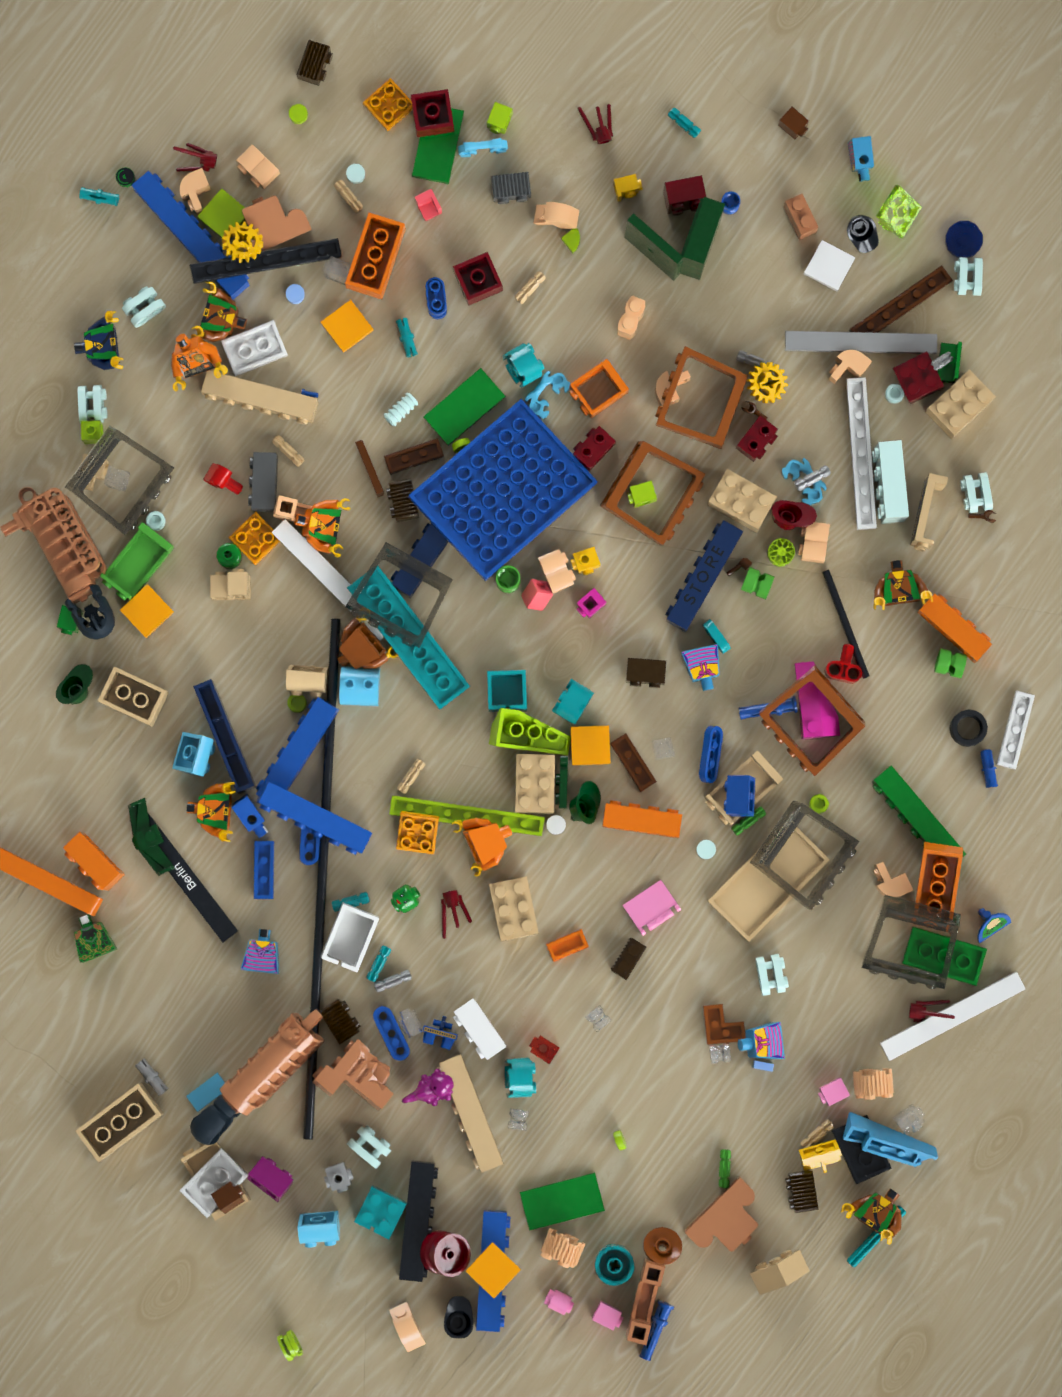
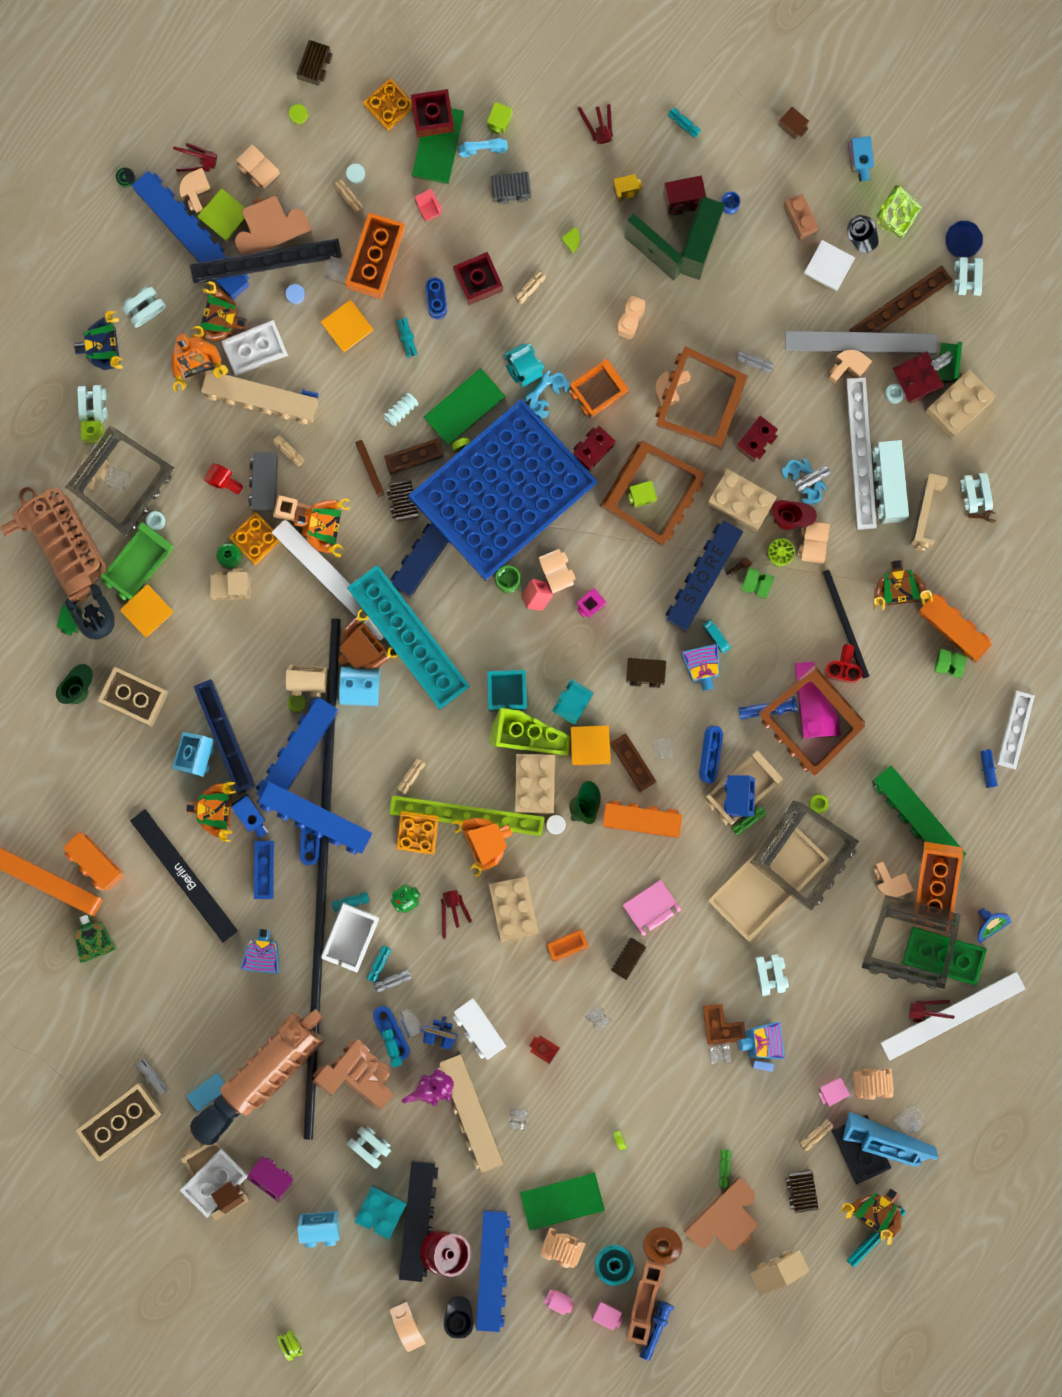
teal pin [79,187,119,206] -> none
dark green plate [128,798,176,876] -> none
yellow gear [222,222,263,263] -> none
dark brown brick [319,999,361,1045] -> none
light grey brick [324,1162,354,1193] -> none
clear smoke windscreen [346,542,453,648] -> none
light orange tile [466,1242,521,1298] -> none
teal brick [504,1058,536,1098] -> none
light nougat brick [533,202,579,229] -> none
dark green plate [555,756,568,809] -> none
yellow brick [570,547,601,576] -> none
light aqua tile [696,840,716,859] -> none
reddish brown hand [741,401,768,420] -> none
yellow gear [746,362,788,403] -> none
yellow panel [798,1139,842,1173] -> none
black tyre [950,709,988,747] -> none
none -> teal axle [382,1029,403,1068]

